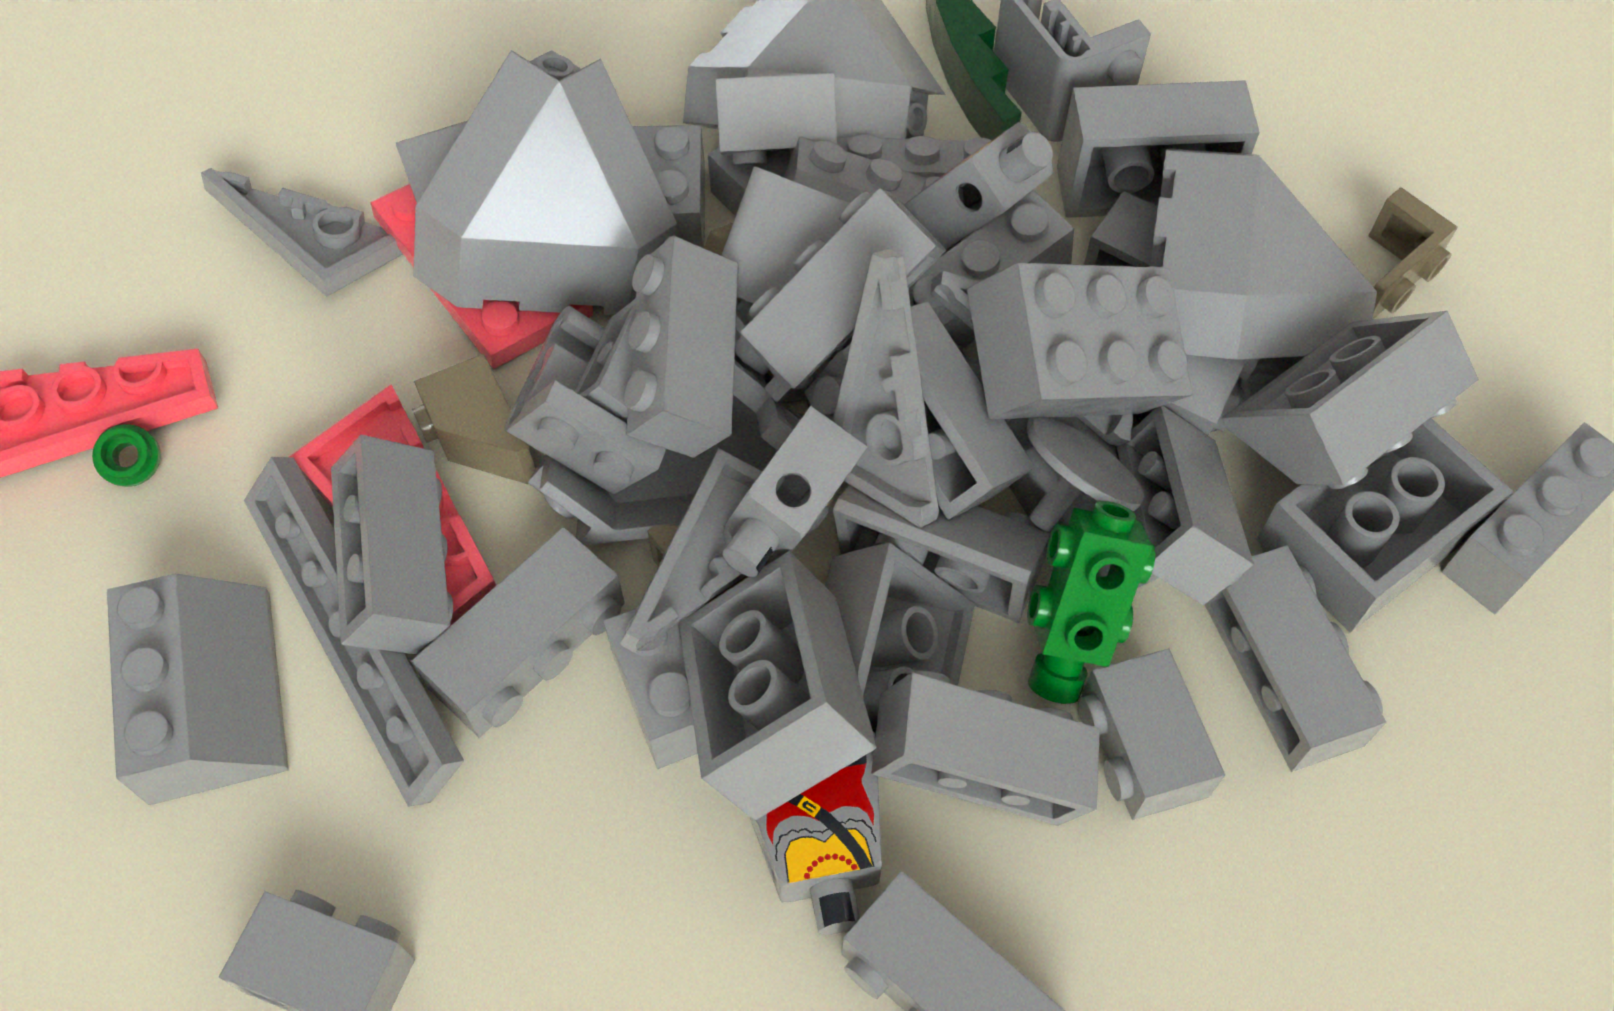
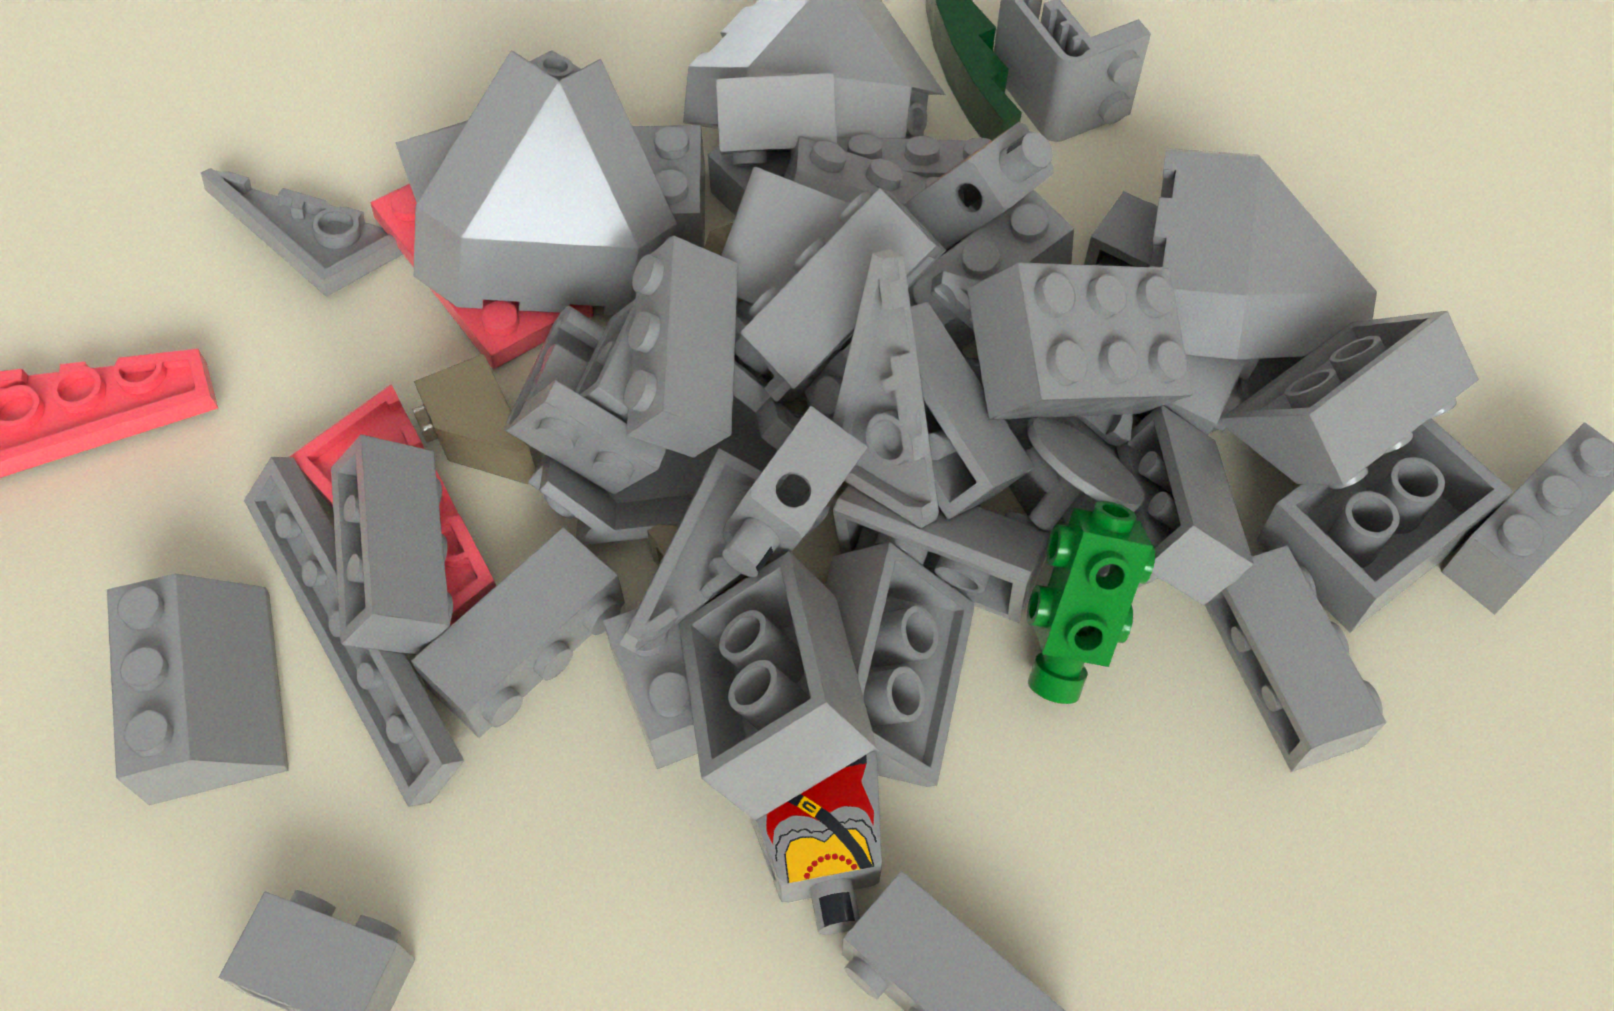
green plate [92,424,161,487] -> none
light grey brick [871,671,1100,826] -> none
light grey brick [1057,80,1260,218] -> none
light grey brick [1078,648,1225,820] -> none
dark tan bracket [1368,187,1458,319] -> none

